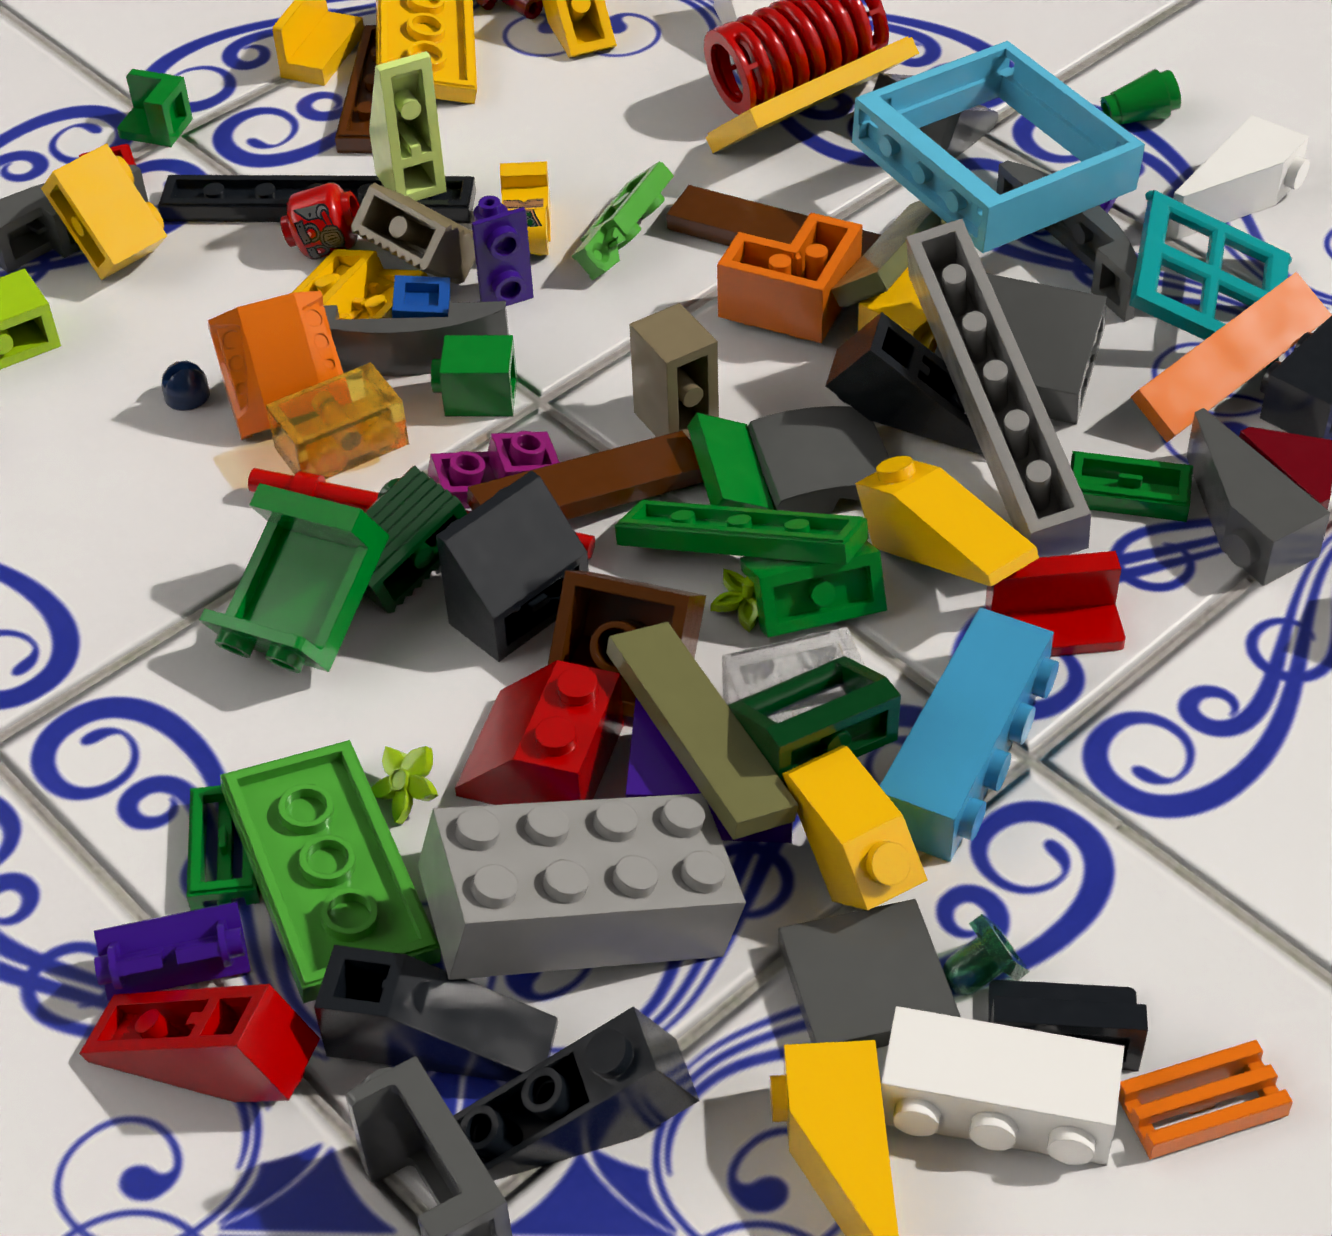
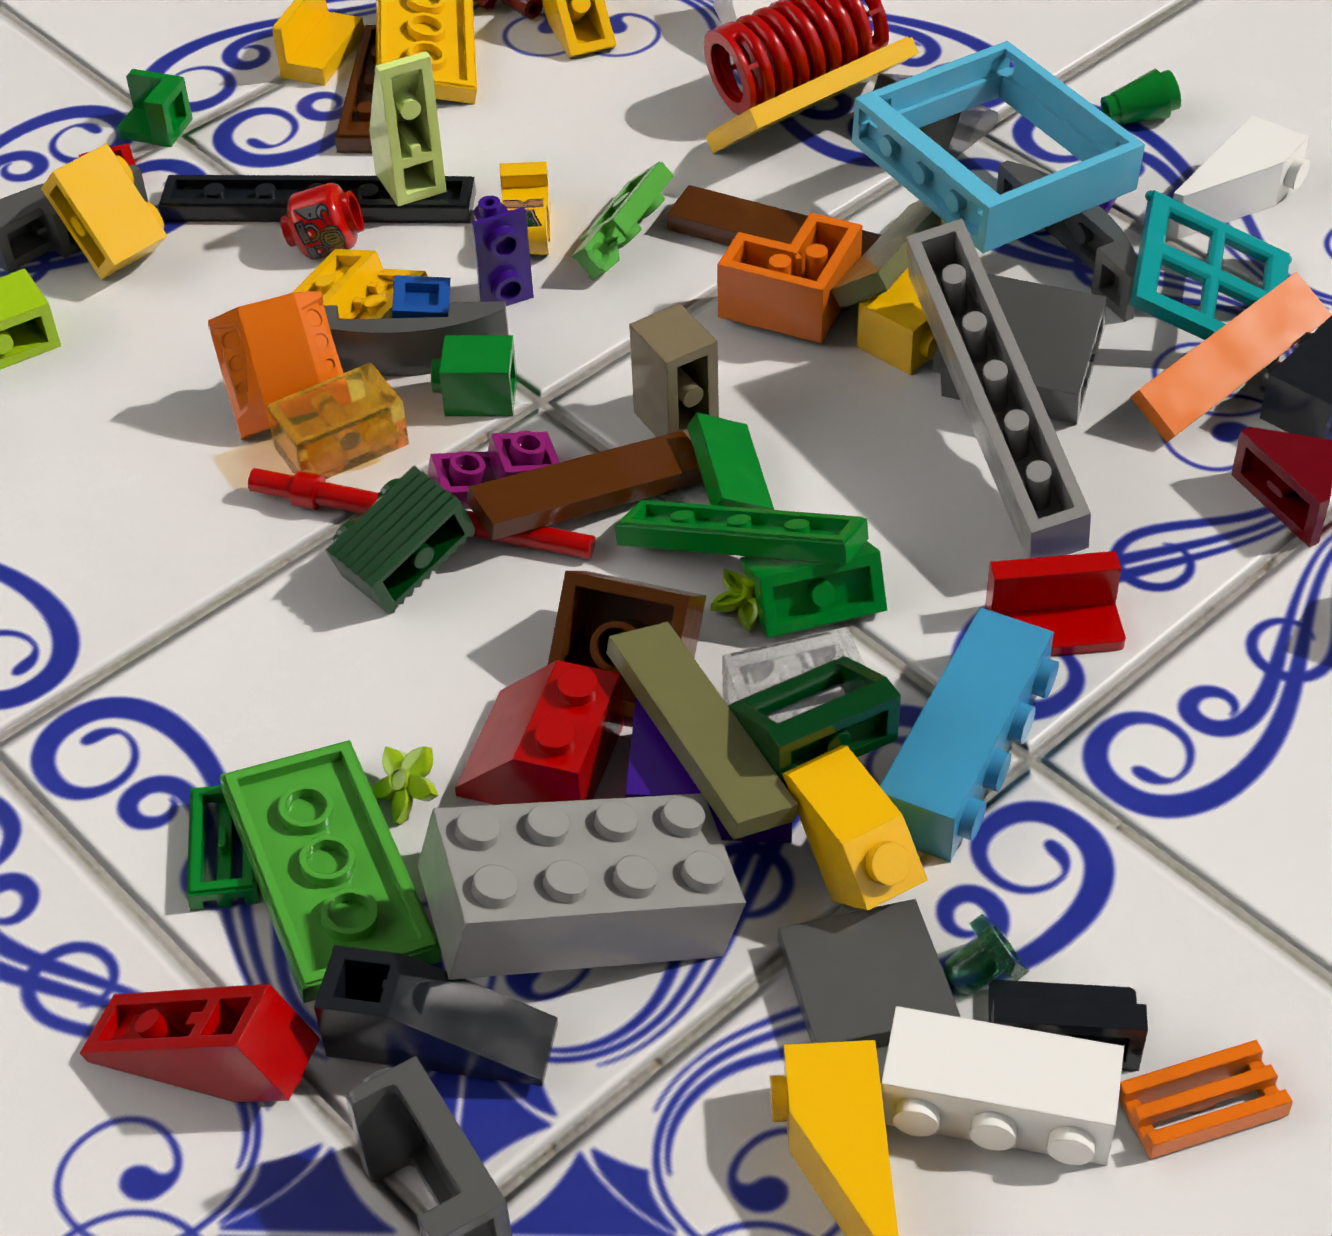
dark purple hinge [94,901,251,1001] -> none
dark blue hinge [162,360,210,411] -> none
green panel [199,483,390,673] -> none
dark tan brick [351,183,475,285] -> none
black slope [436,470,589,662] -> none
black slope [453,1006,700,1180] -> none
dark grey slope [748,406,889,514] -> none
black slope [825,312,984,456] -> none
yellow slope [855,456,1039,587] -> none
green tile [1070,451,1193,522] -> none
dark grey slope [1186,408,1330,586] -> none

